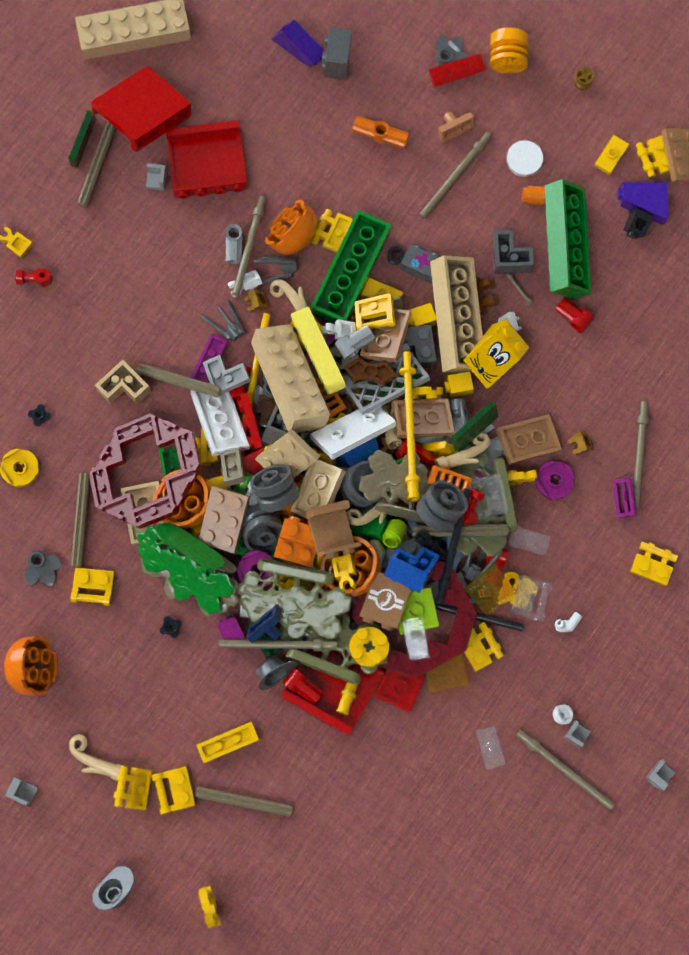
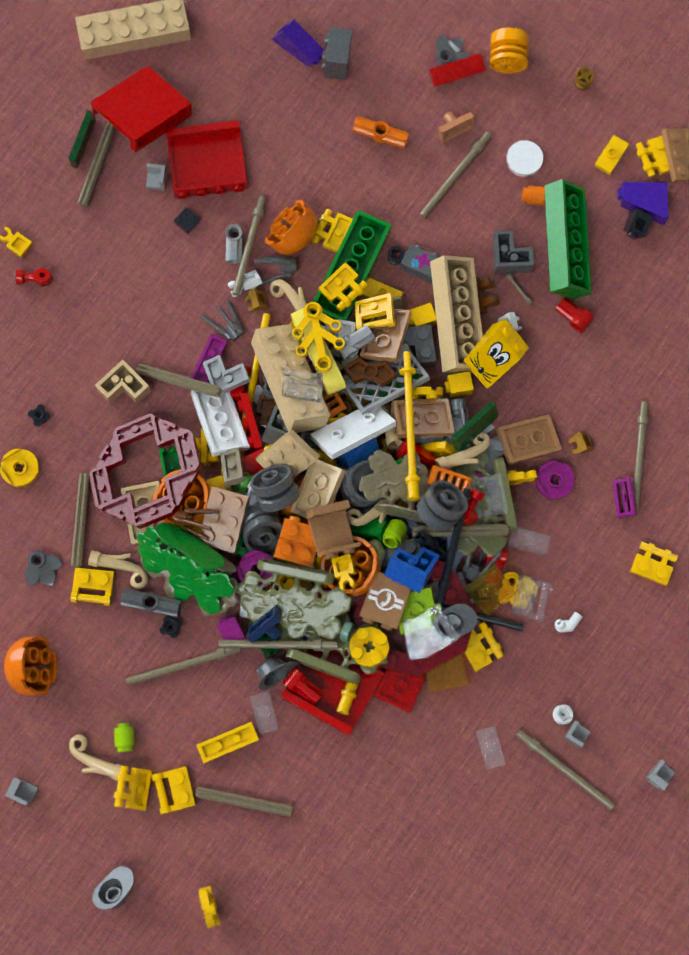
none -> tan plant [88,550,148,589]
none -> lime brick [114,723,135,752]
none -> dark grey piece [121,589,182,618]
none -> dark tan bar [125,648,241,686]
none -> black tile [174,208,200,234]
none -> reddish brown plant [174,508,220,540]
none -> clear tile [250,691,279,735]
none -> clear plate [282,366,323,403]
none -> yellow plant [292,302,345,373]
none -> yellow plate [318,262,368,312]
none -> sand green tile [340,621,354,642]
none -> clear plate [408,603,461,656]
none -> dark grey piece [432,603,477,641]

